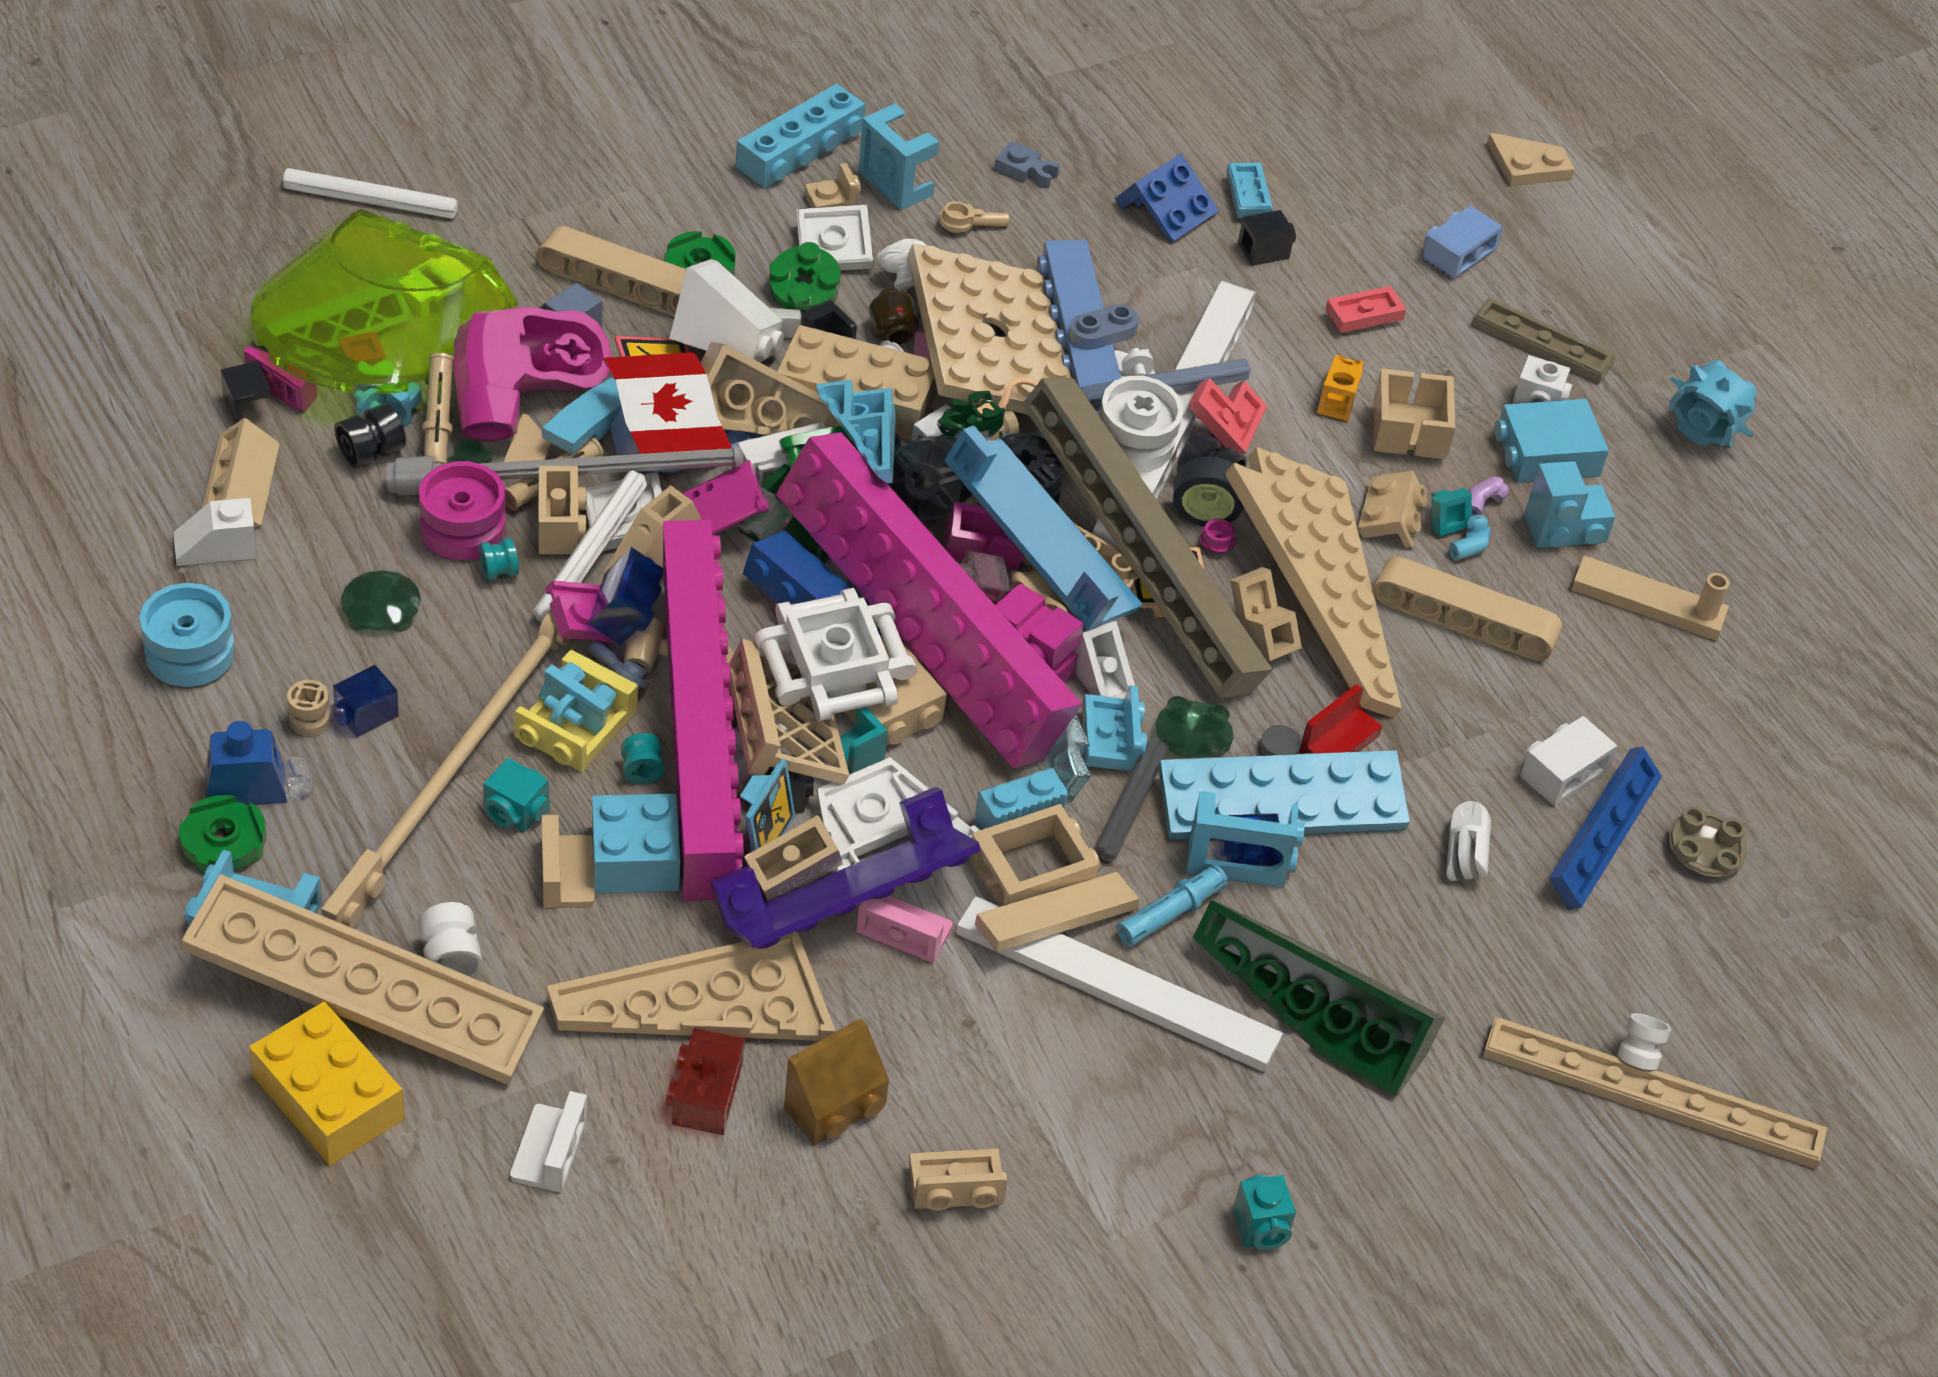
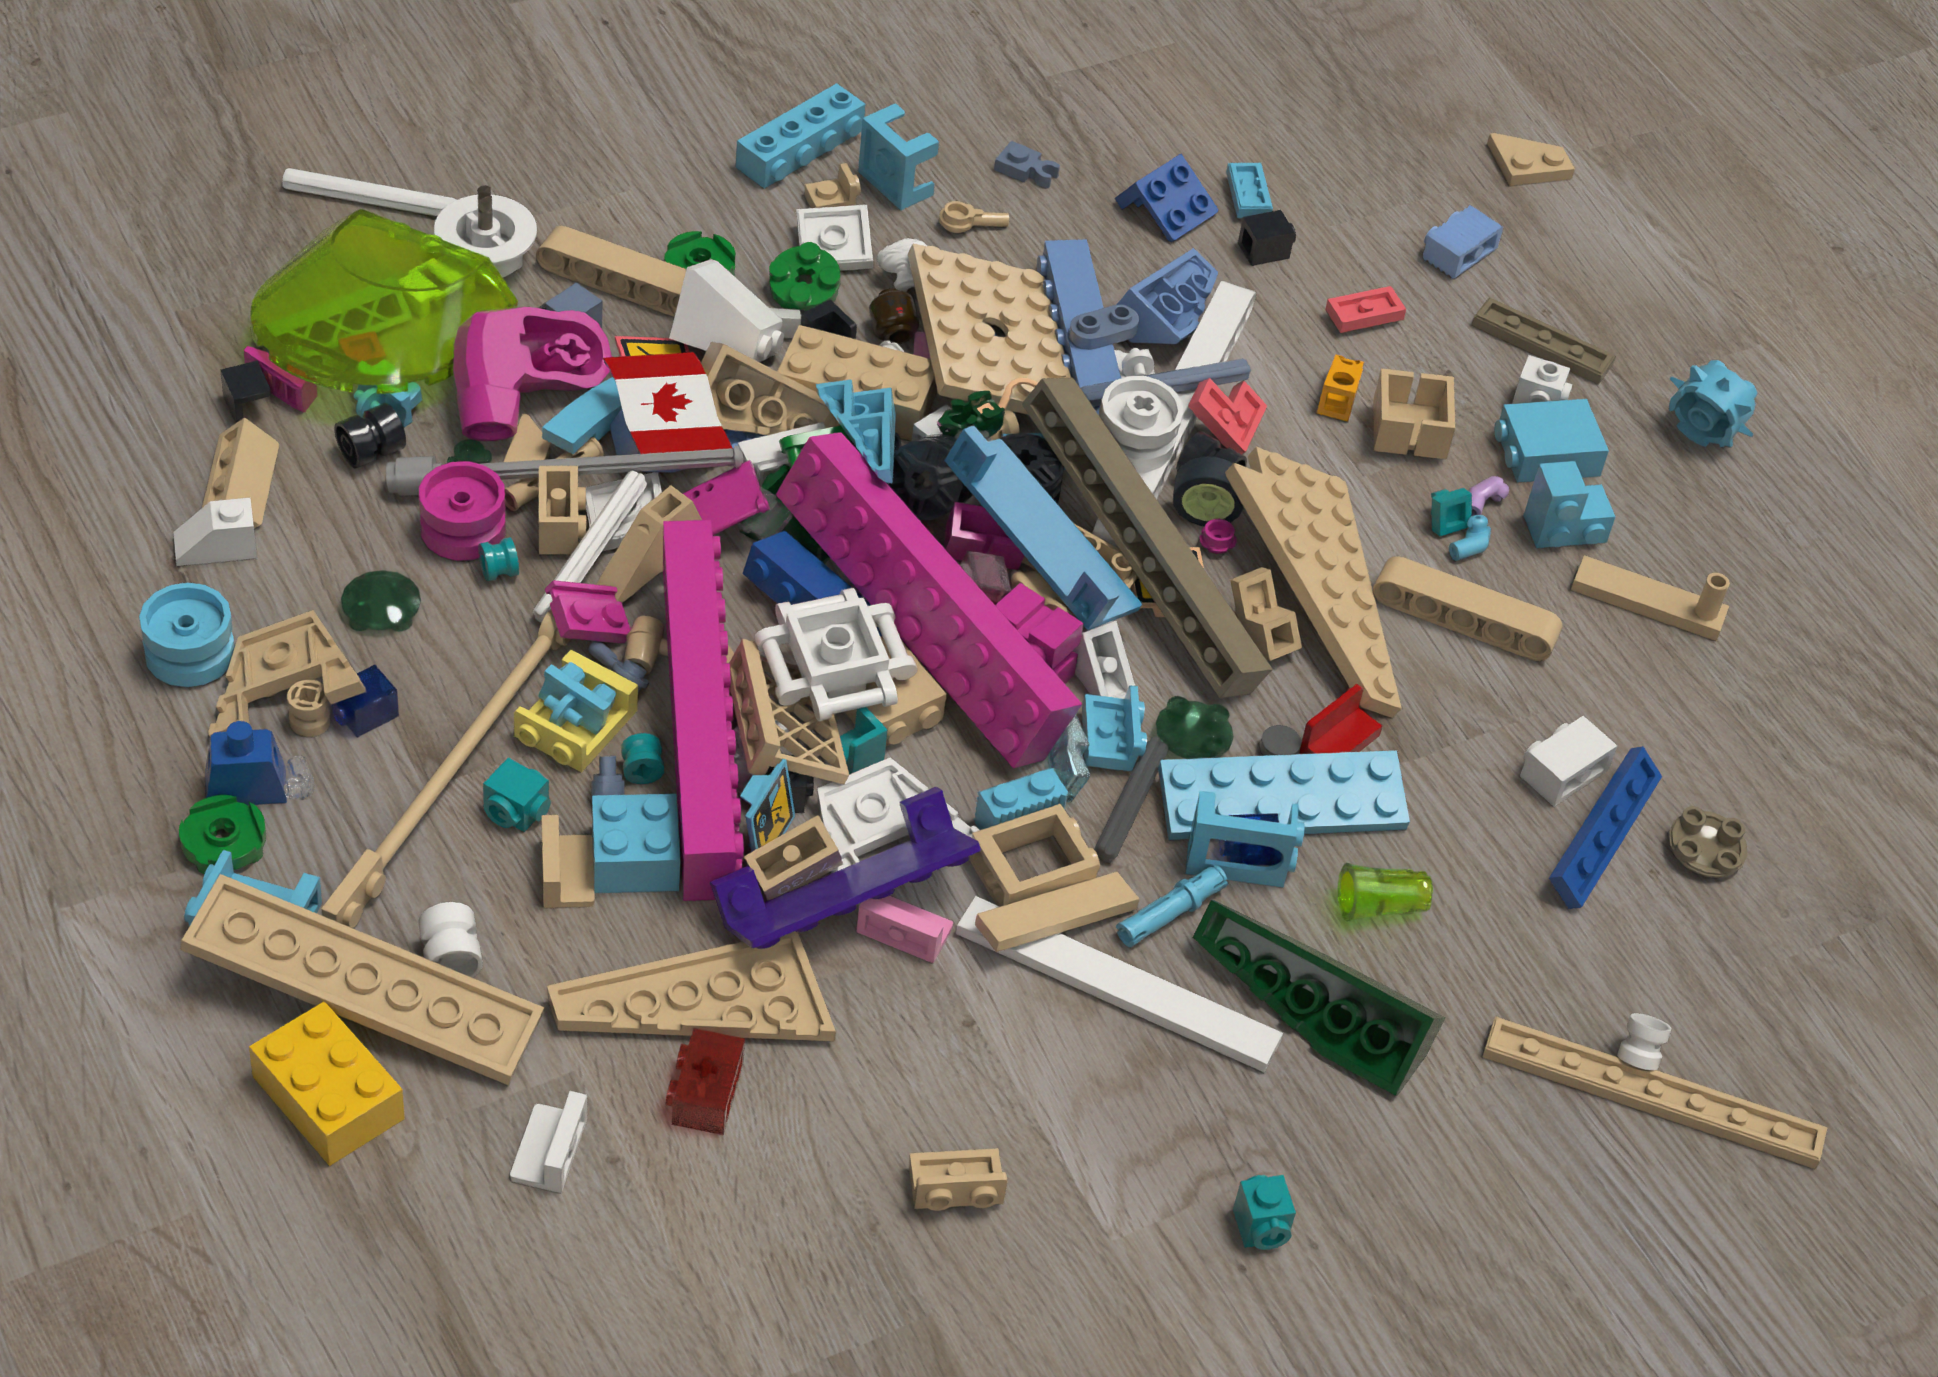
tan pin [421,353,454,465] -> none
clear blue brick [588,547,663,646] -> none
pearl gold slope [784,1018,889,1145] -> none
tan bracket [1358,470,1428,548] -> none
white arm [1446,801,1491,881] -> none
none -> tan wing [208,610,366,736]
none -> white piece [434,185,537,285]
none -> sand blue cylinder [591,755,625,798]
none -> medium blue wedge [1116,248,1218,344]
none -> clear neon green plant [1338,863,1433,921]

